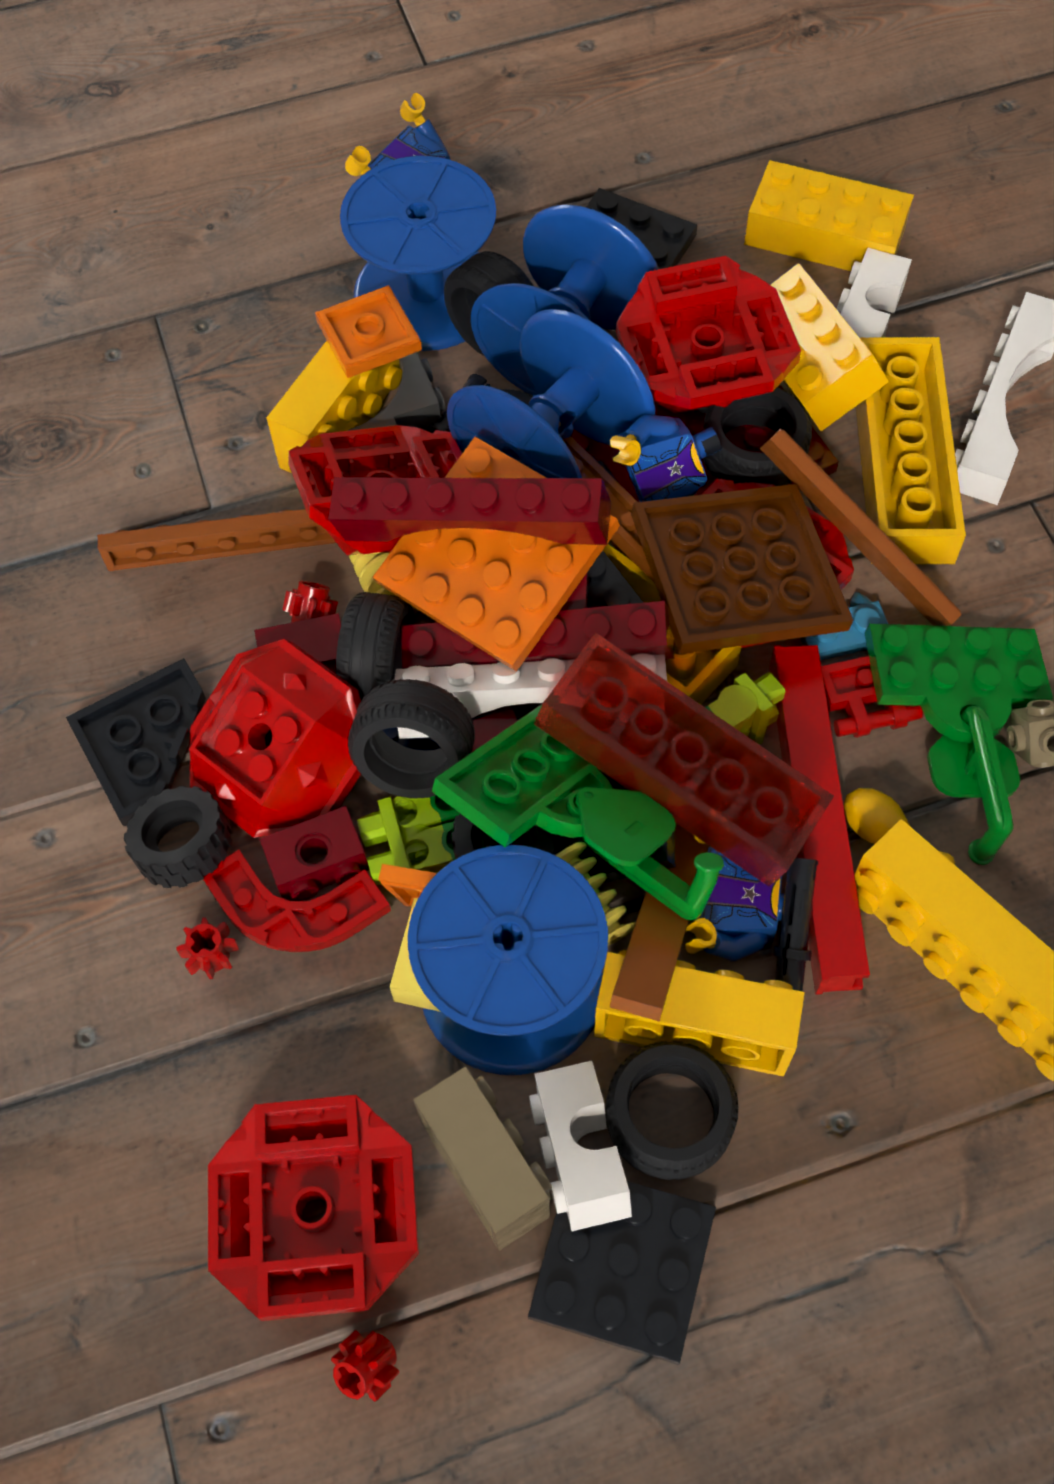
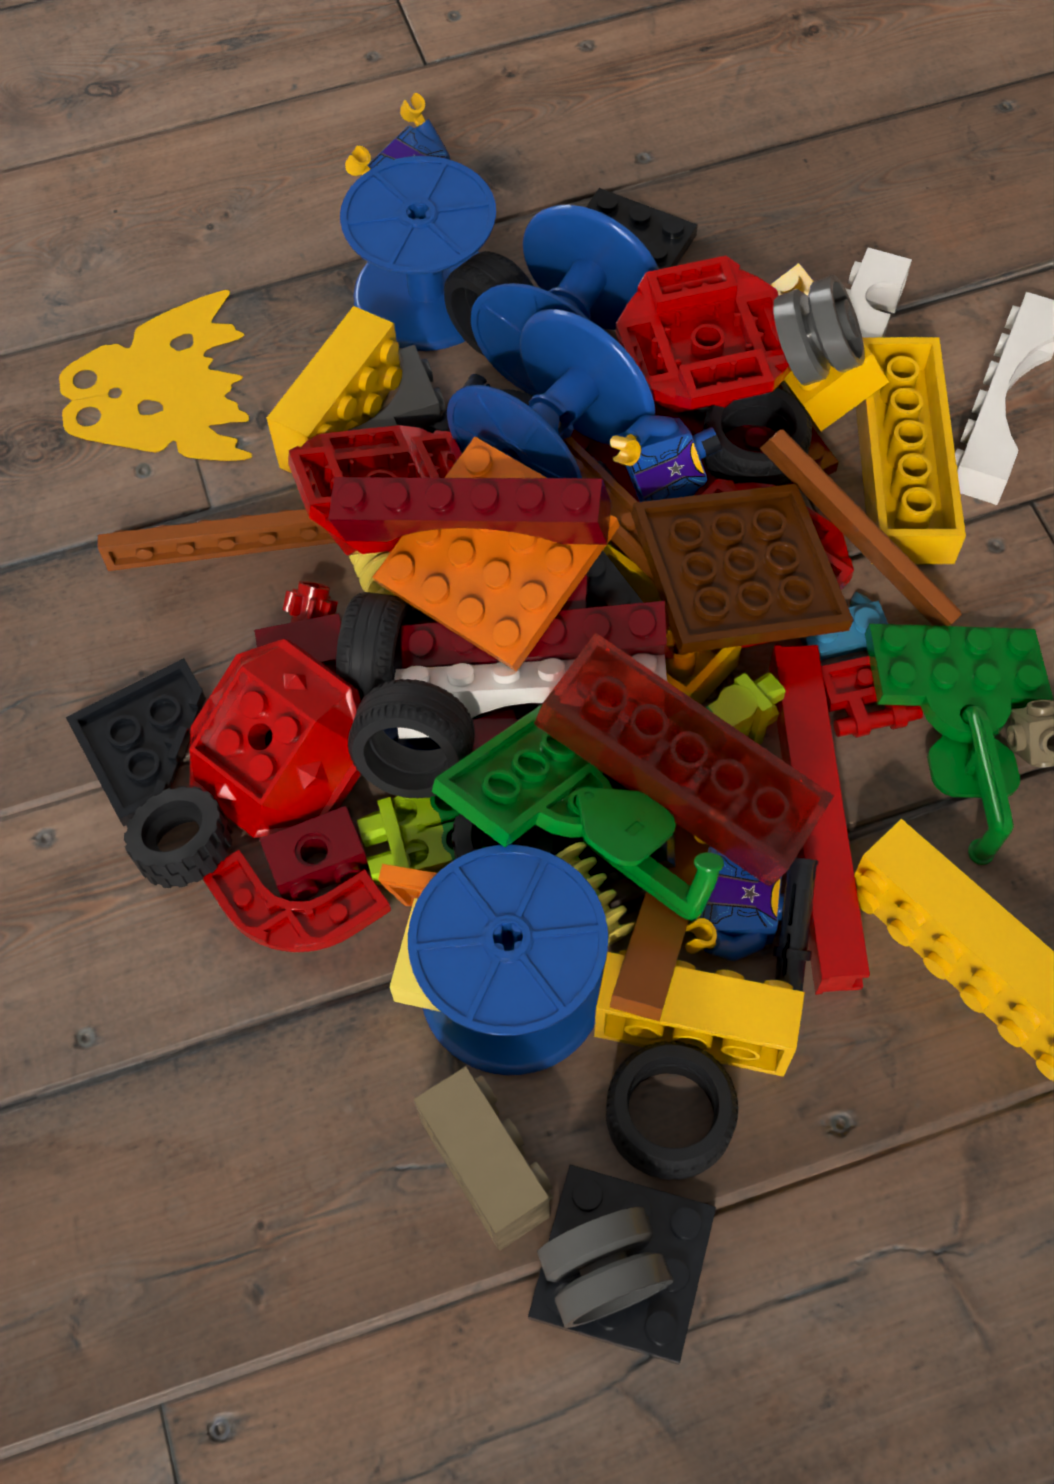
red gear [176,917,239,980] -> none
red piece [208,1095,419,1321] -> none
orange tile [315,285,422,378] -> none
red gear [331,1330,399,1402] -> none
white arch [529,1061,632,1231] -> none
yellow brick [744,160,914,271] -> none
yellow piece [843,788,955,864] -> none
none -> yellow piece [59,290,252,461]
none -> dark grey wheel [537,1207,673,1328]
none -> dark grey wheel [773,274,865,386]

